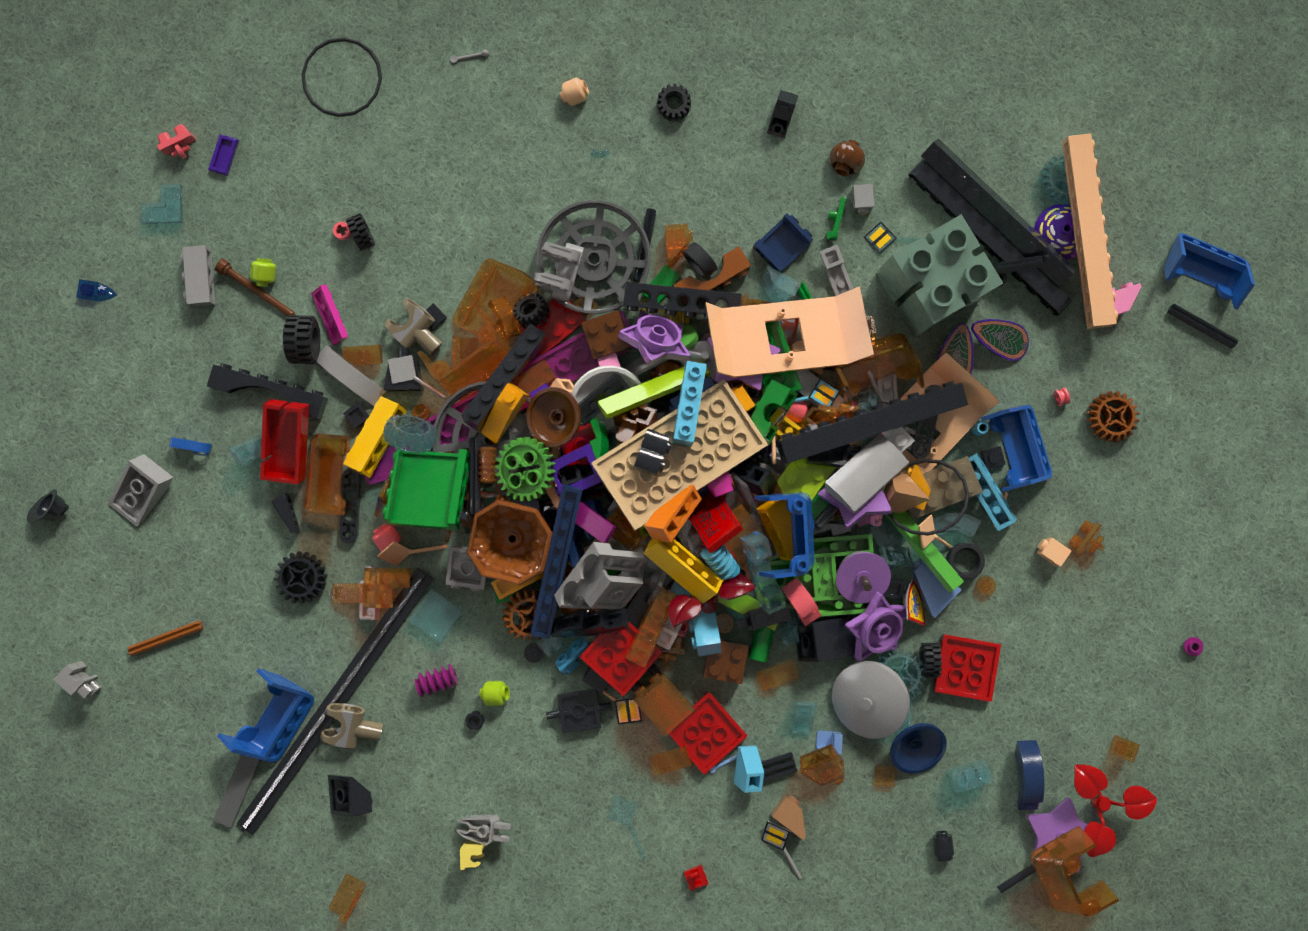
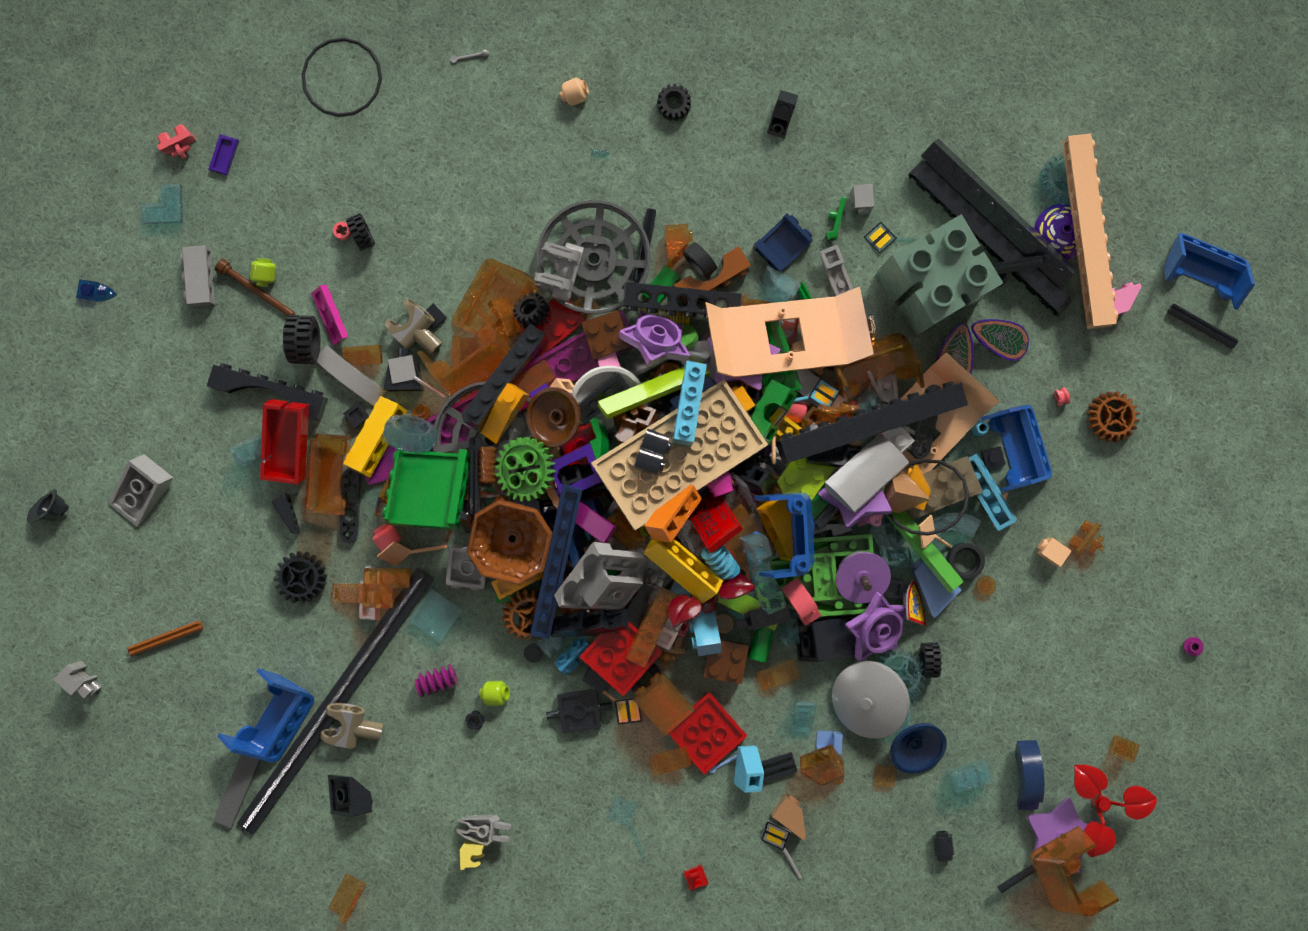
blue piece [169,437,212,456] -> none
reddish brown plant [830,140,865,177] -> none
red plate [933,634,1001,702] -> none

